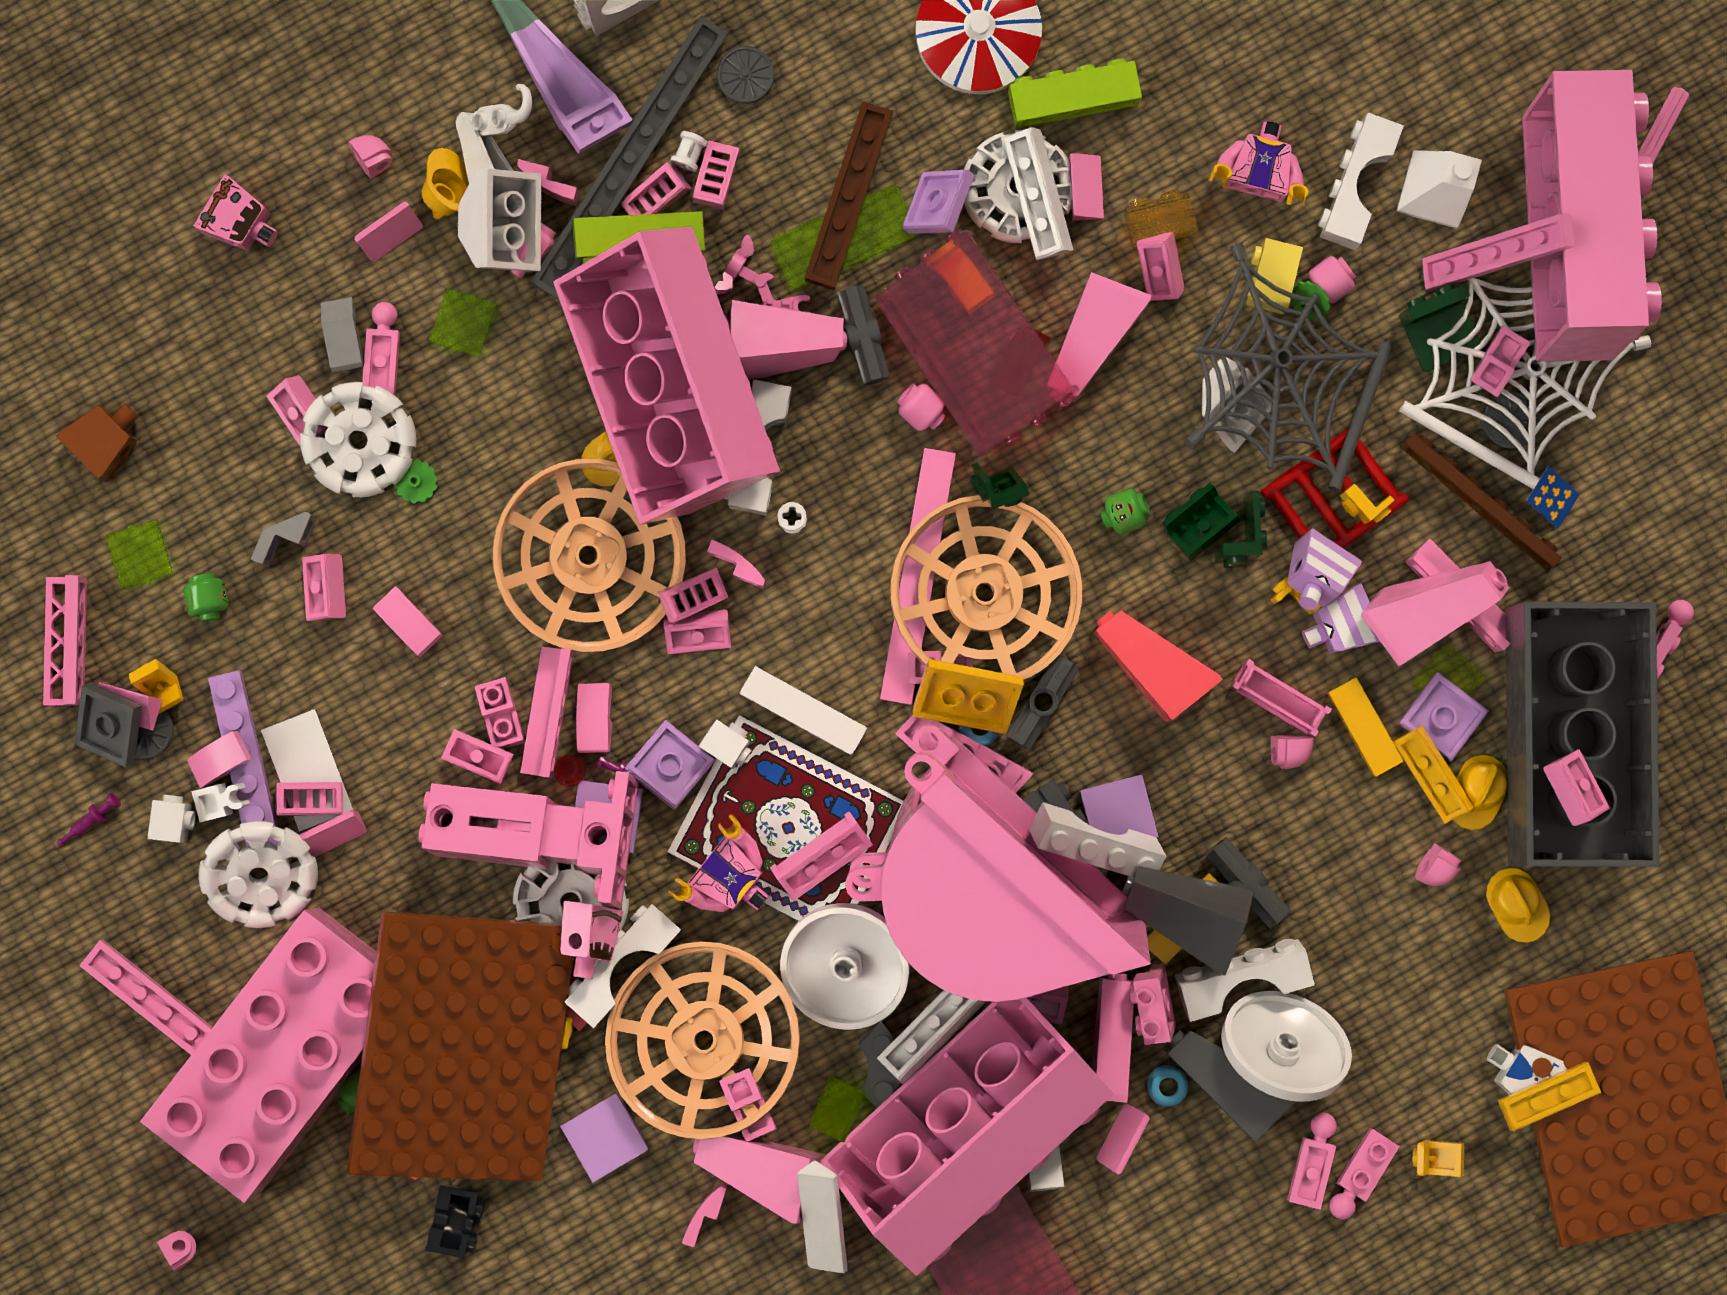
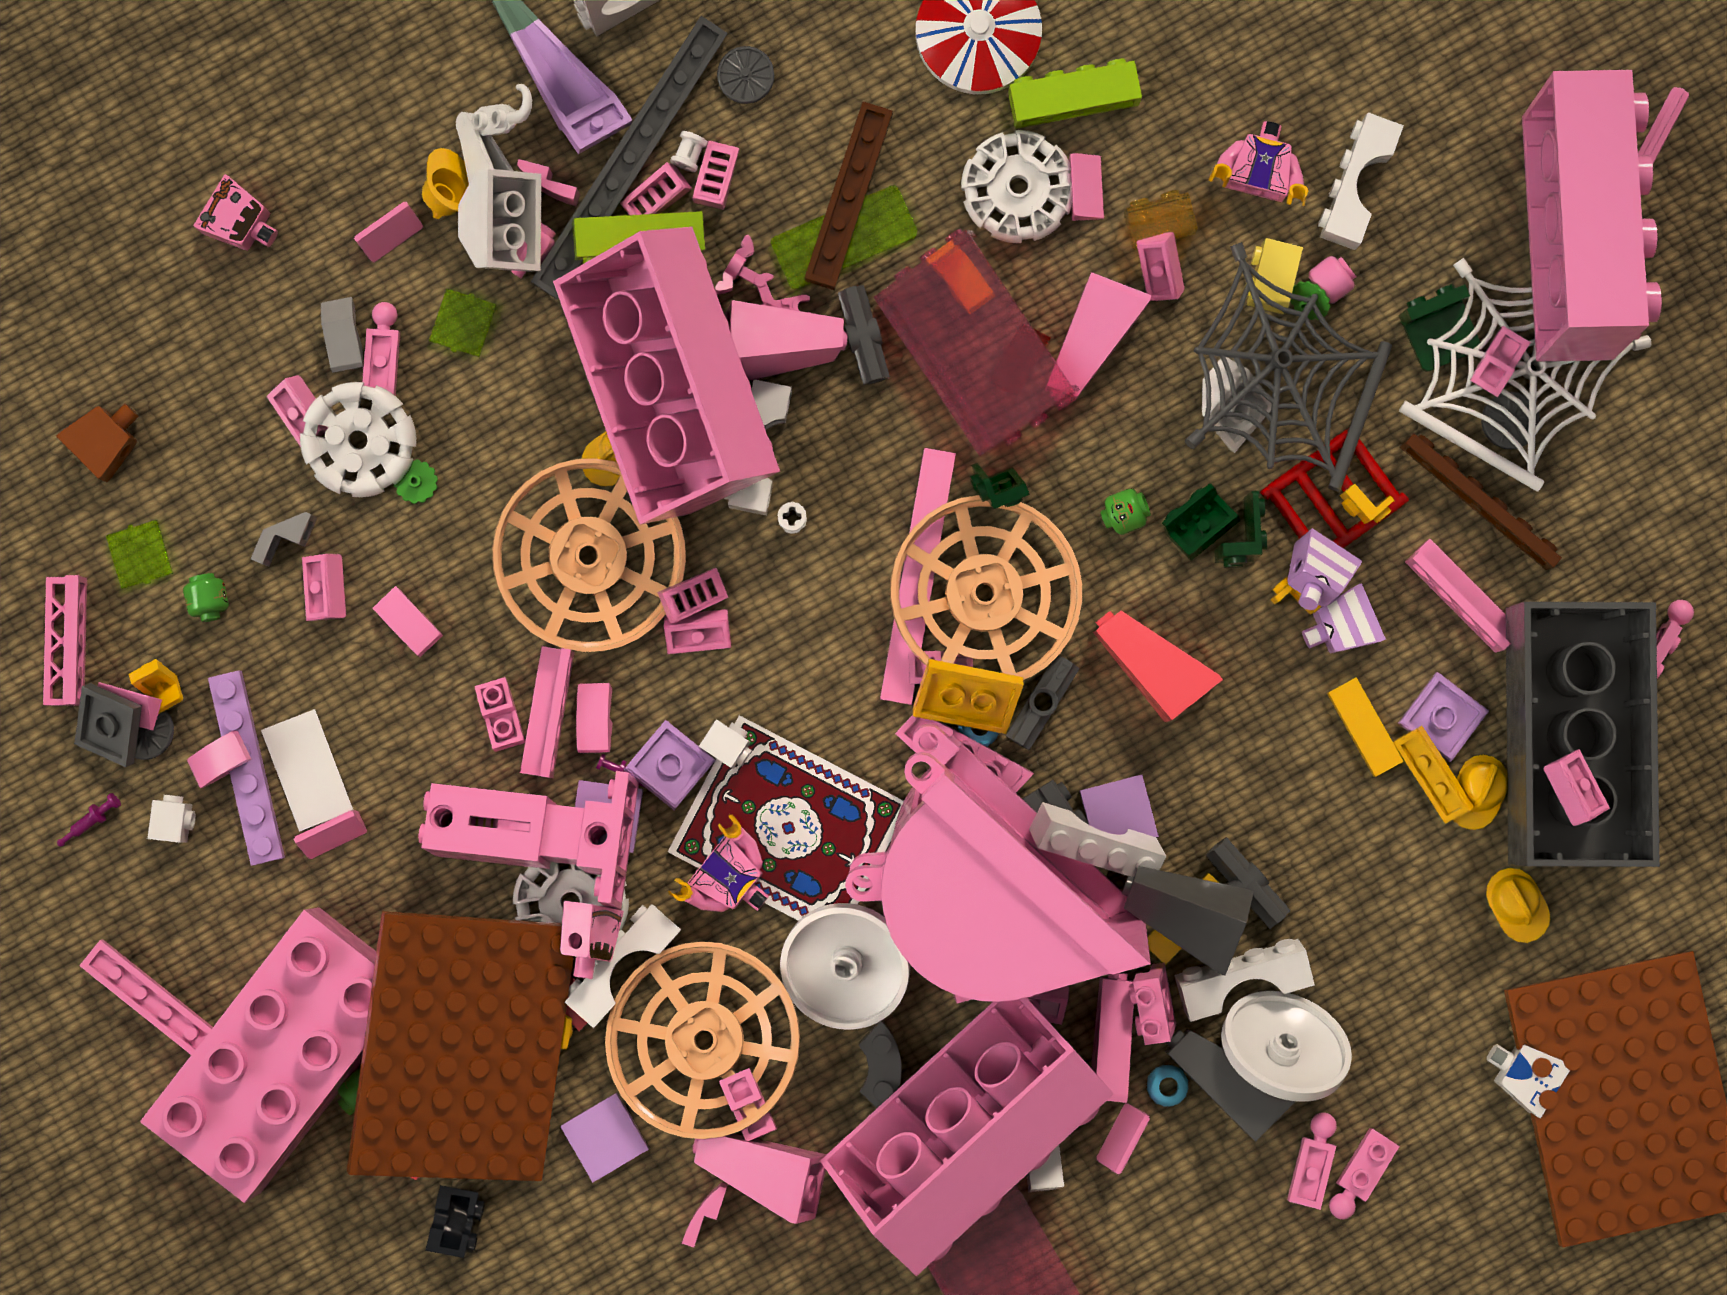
bright pink piece [157,1231,196,1272] -> none
white plate [191,783,250,822] -> none
white plate [199,821,318,928] -> none
bright pink slope [276,782,343,816] -> none
bright pink piece [348,135,393,179] -> none
bright pink slope [441,729,514,785] -> none
clear red plate [554,755,586,787] -> none
bright pink slope [707,540,766,589] -> none
white slope [739,666,867,756] -> none
bright pink container [770,812,873,901] -> none
white slope [797,1160,848,1273] -> none
clear neon green piece [808,1076,866,1143] -> none
white slope [877,990,987,1085] -> none
bright pink head [897,384,945,431] -> none
lavender tile [902,170,974,234] -> none
white slope [1003,127,1073,260] -> none
bright pink container [1229,659,1332,737] -> none
bright pink piece [1271,735,1314,769] -> none
bright pink slope [1361,561,1510,666] -> none
white slope [1396,150,1482,229] -> none
clear neon green piece [1410,642,1486,696] -> none
yellow bracket [1412,1140,1464,1177] -> none
bright pink piece [1415,843,1462,887] -> none
bright pink plate [1422,213,1575,290] -> none
yellow tile [1497,1062,1601,1132] -> none
blue sticker [1526,466,1579,528] -> none

